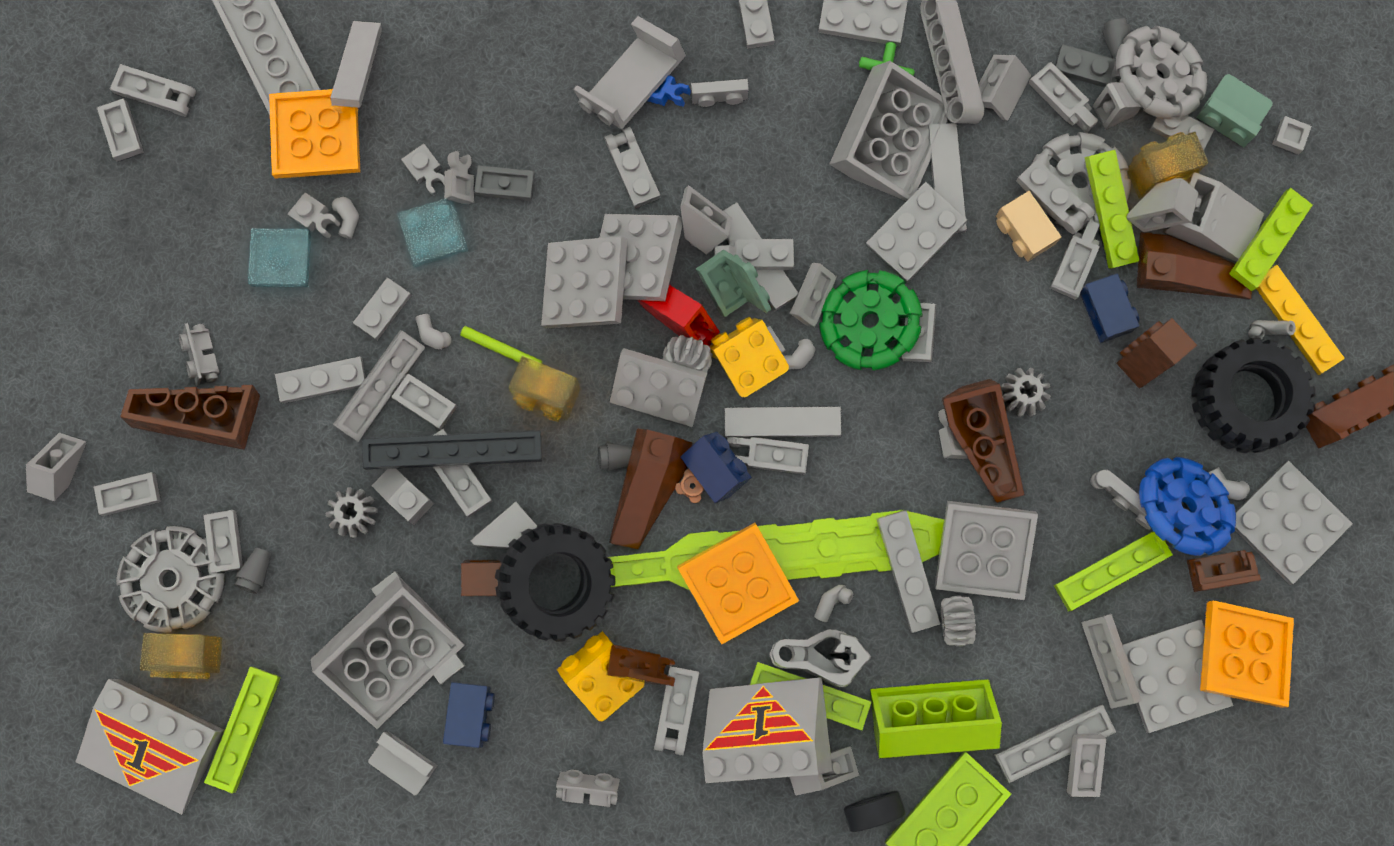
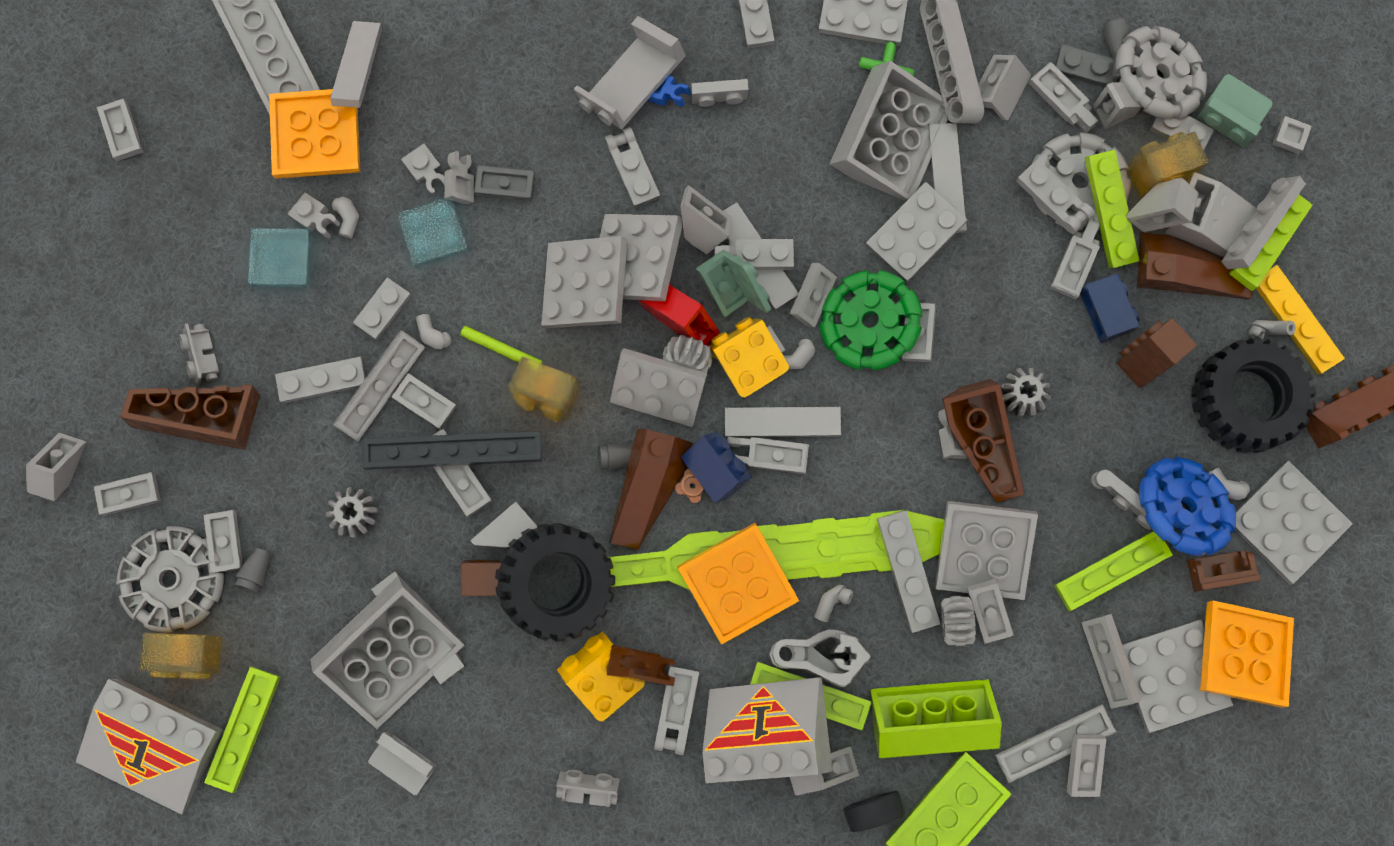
light grey plate [110,64,196,117] -> none
light grey slope [372,468,434,525] -> none
dark blue brick [443,682,495,748] -> none
tan brick [996,191,1061,262] -> none
none -> light grey plate [967,578,1014,644]
none -> light grey plate [1221,176,1306,269]

